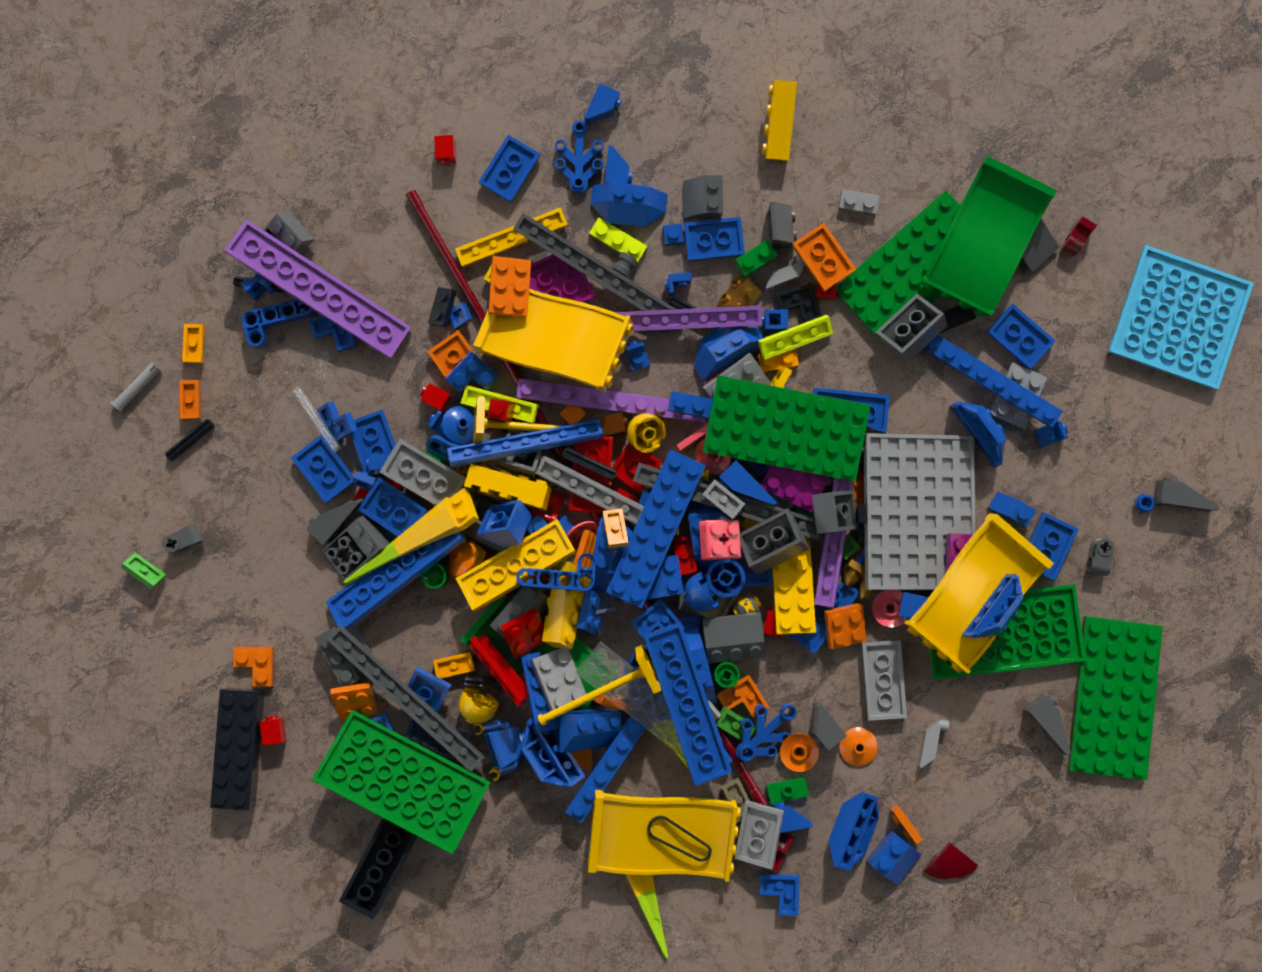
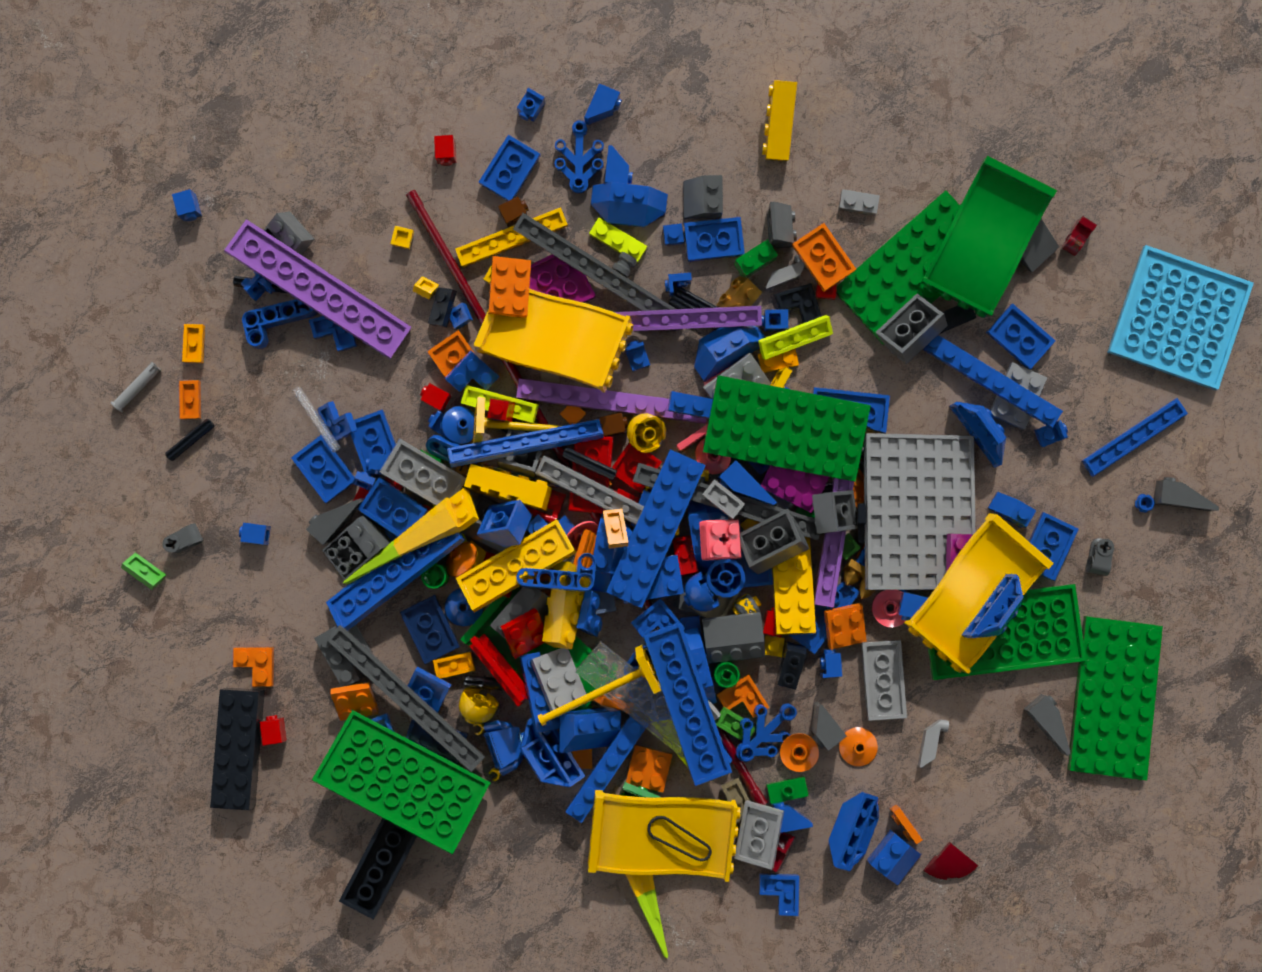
none -> blue brick [172,189,202,221]
none -> blue brick [239,522,271,545]
none -> yellow plate [390,226,414,250]
none -> dark blue plate [400,595,460,664]
none -> yellow plate [413,276,439,299]
none -> blue dish [445,588,483,626]
none -> reddish brown brick [498,196,529,227]
none -> blue brick [517,87,545,122]
none -> green plate [619,782,661,798]
none -> orange plate [626,744,673,793]
none -> black axle [675,287,718,308]
none -> yellow plate [764,635,785,657]
none -> black brick [777,642,807,690]
none -> blue brick [820,649,843,678]
none -> blue tile [1082,398,1188,477]

